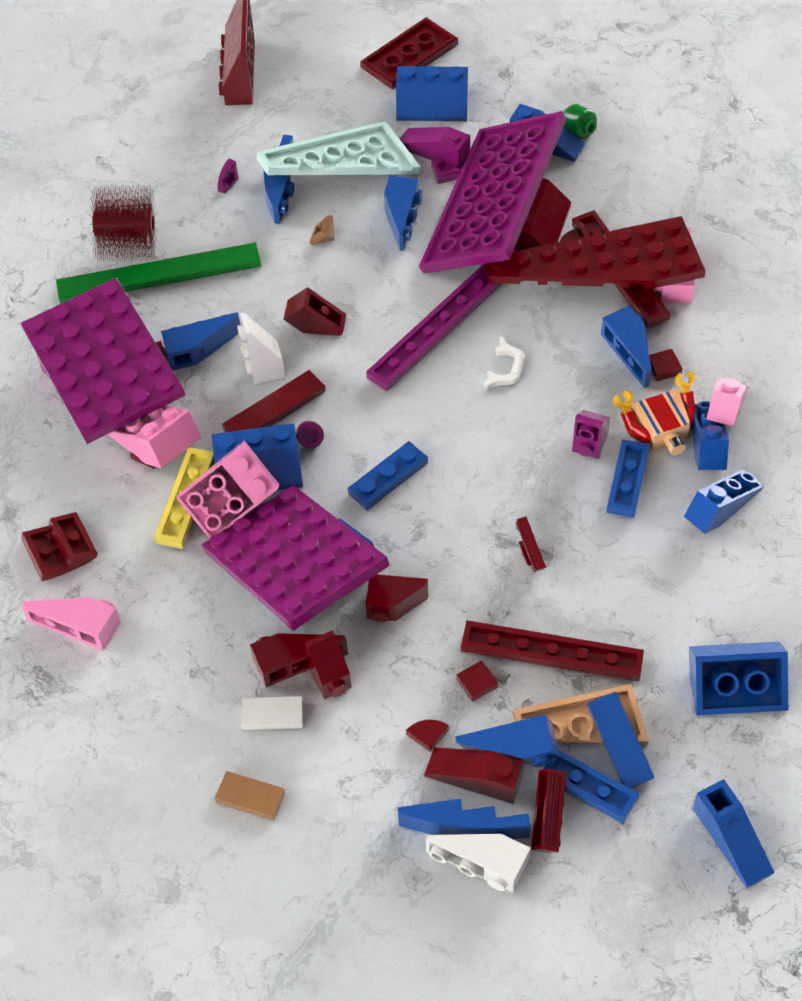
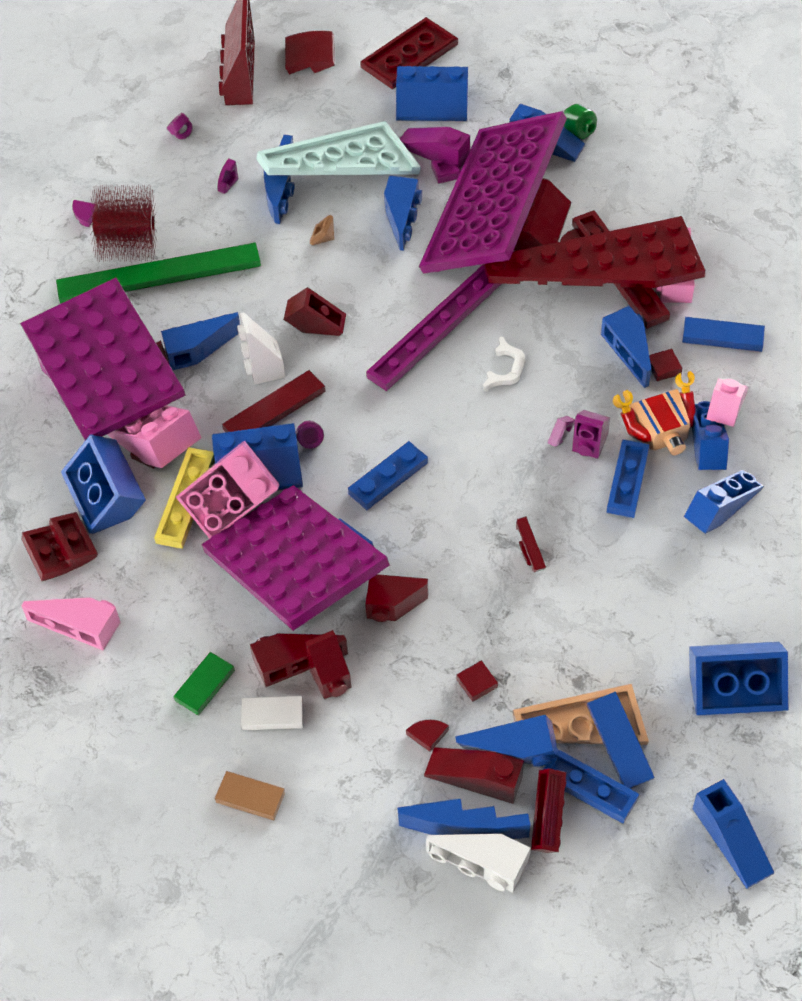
dark red plate [461,620,644,682] -> none
none -> blue slope [61,434,146,534]
none -> magenta tile [72,200,96,227]
none -> magenta tile [167,112,193,139]
none -> green tile [173,652,235,716]
none -> dark red slope [285,31,335,75]
none -> tile [547,416,575,447]
none -> blue tile [682,317,765,352]

